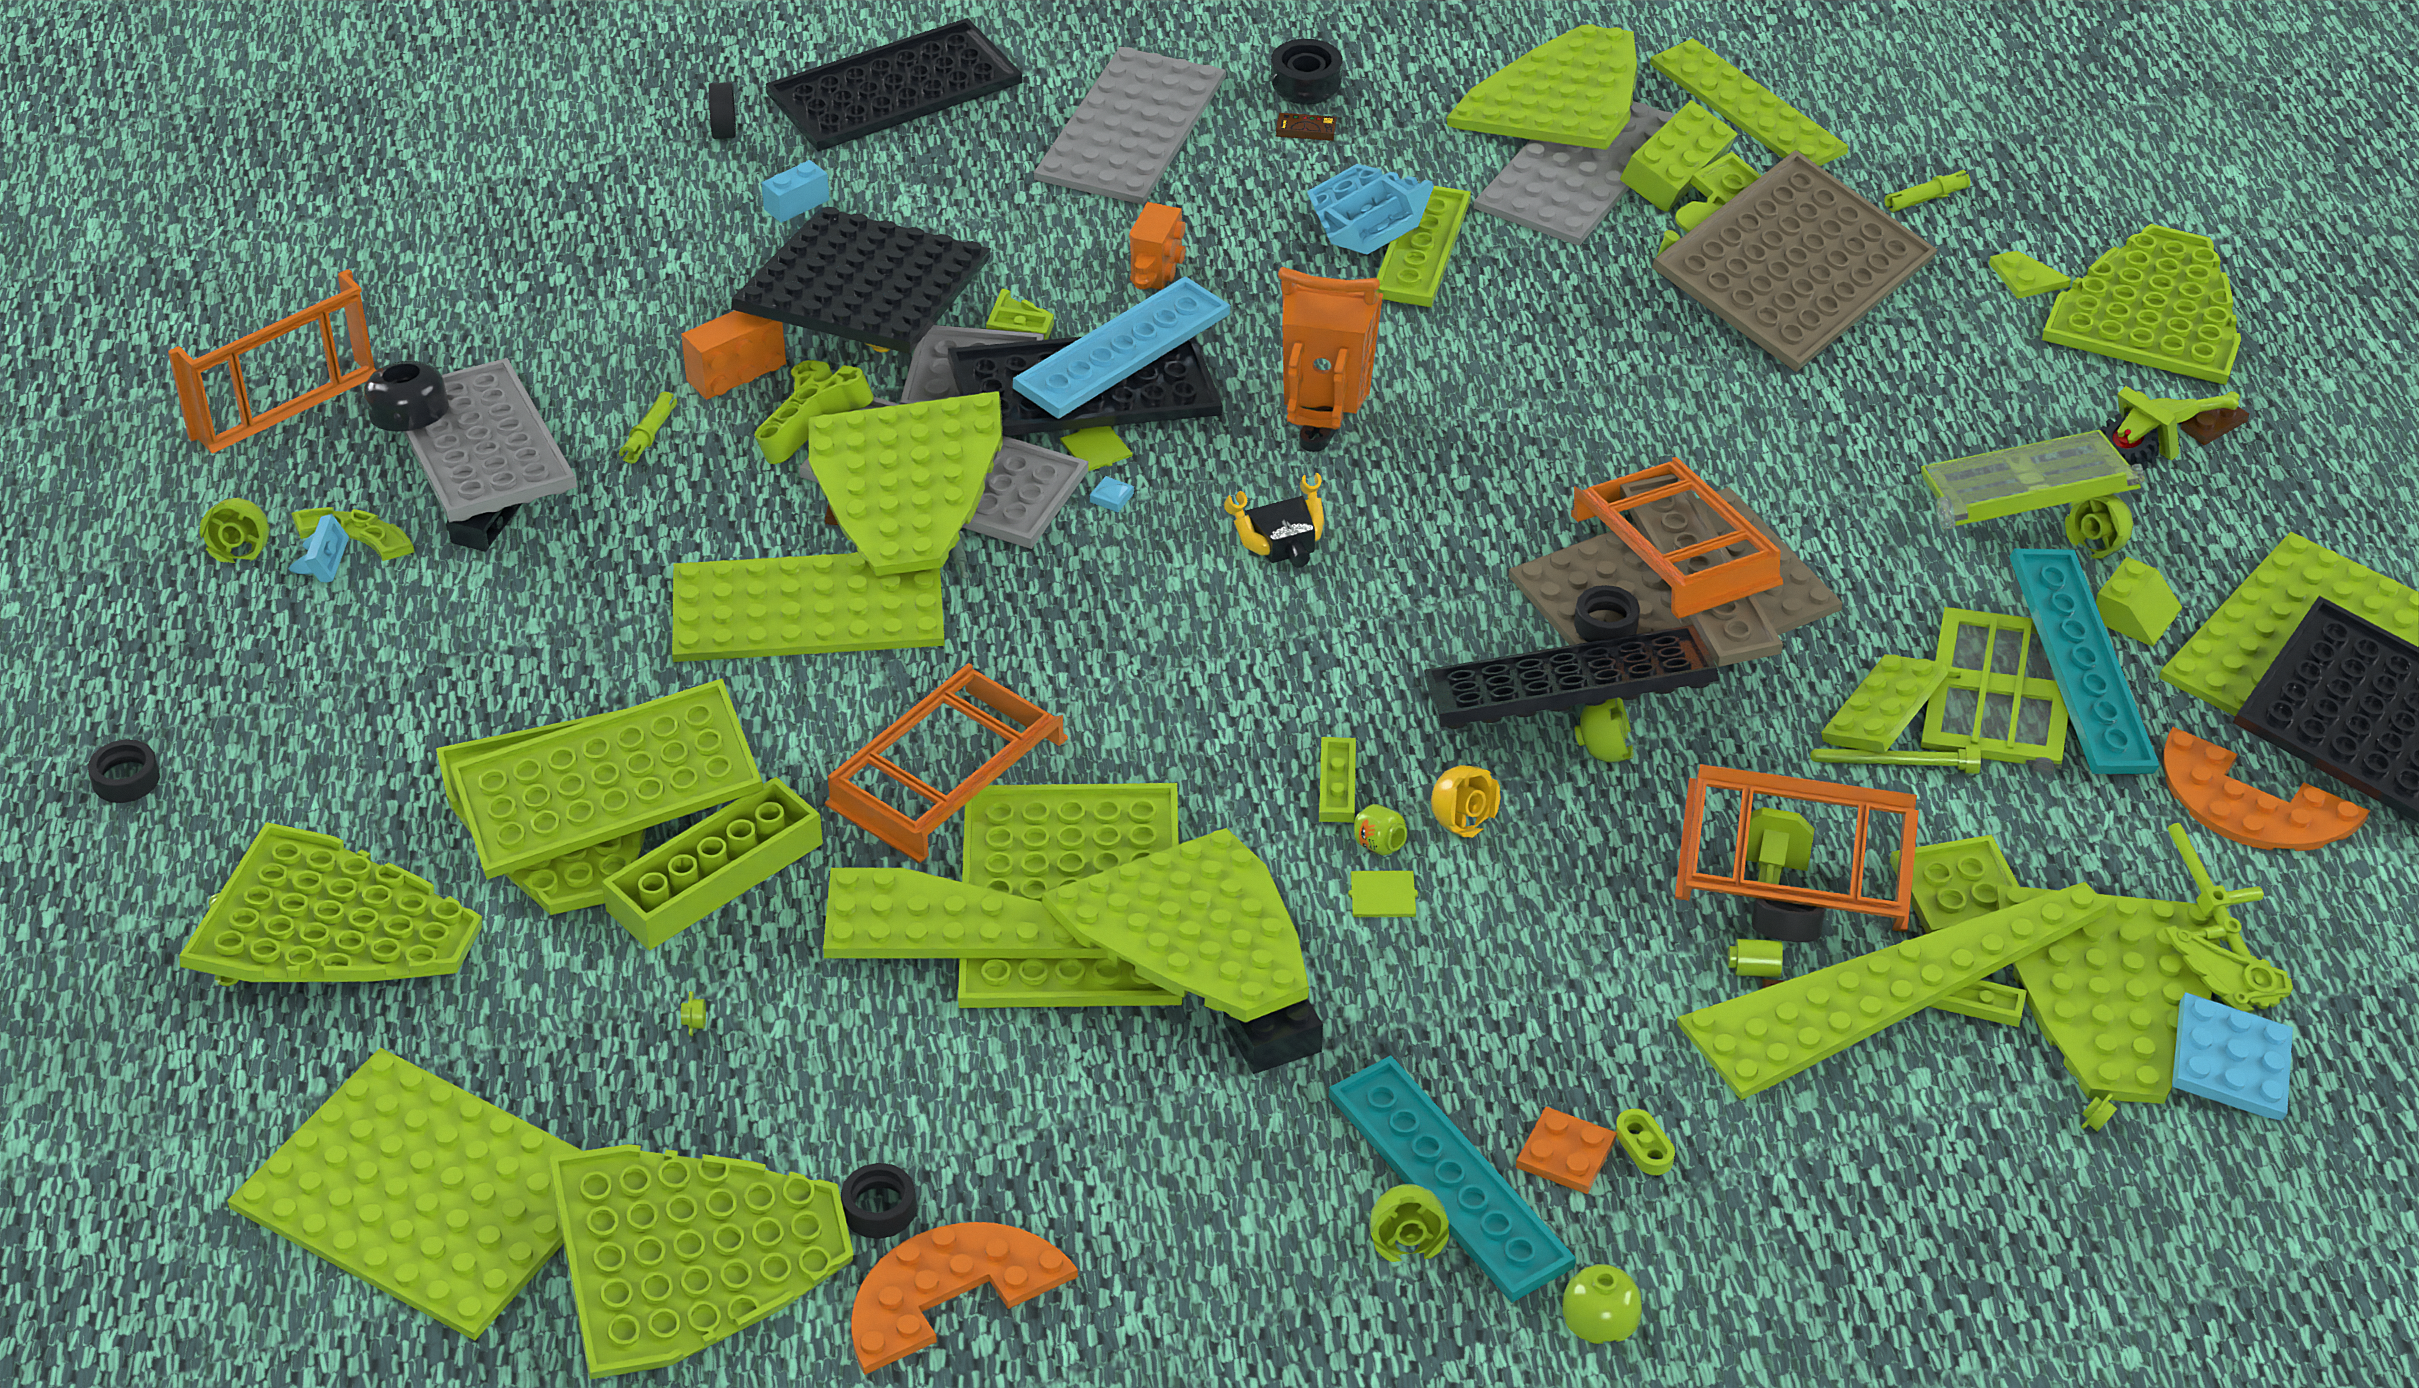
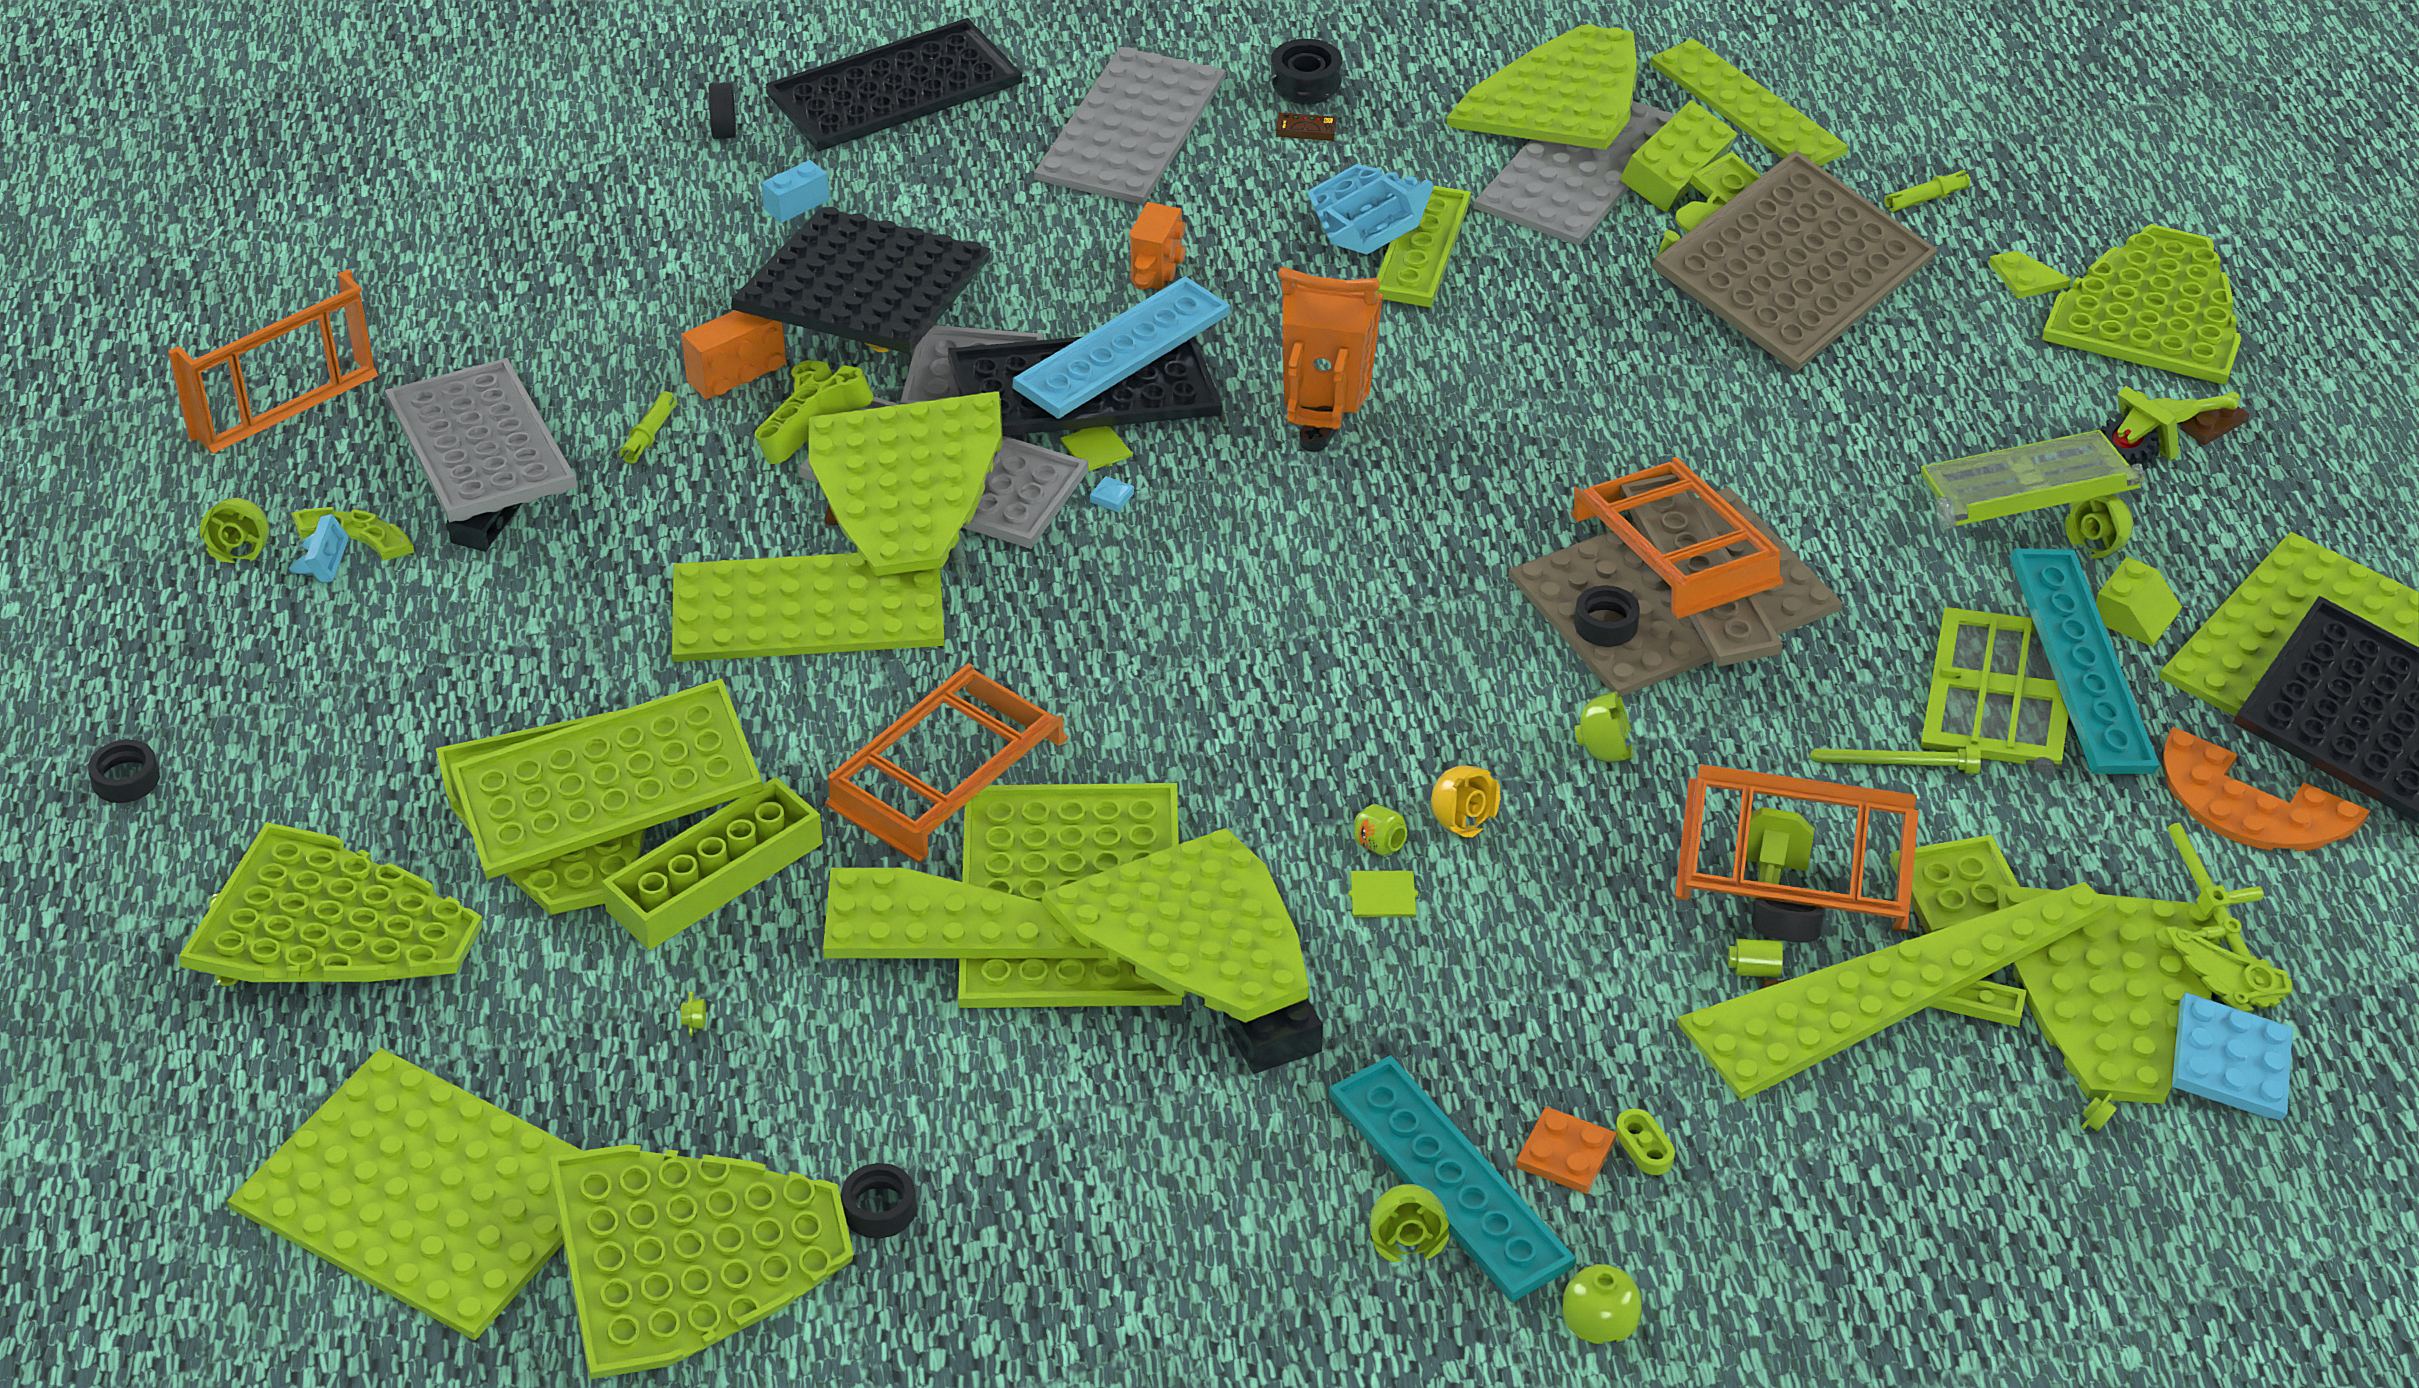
black piece [364,360,449,432] -> none
orange plate [851,1222,1078,1375] -> none
lime wing [986,288,1054,340] -> none
torso [1224,473,1324,568] -> none
lime plate [1319,737,1356,823] -> none
black plate [1424,625,1719,729] -> none
lime plate [1821,654,1948,753] -> none

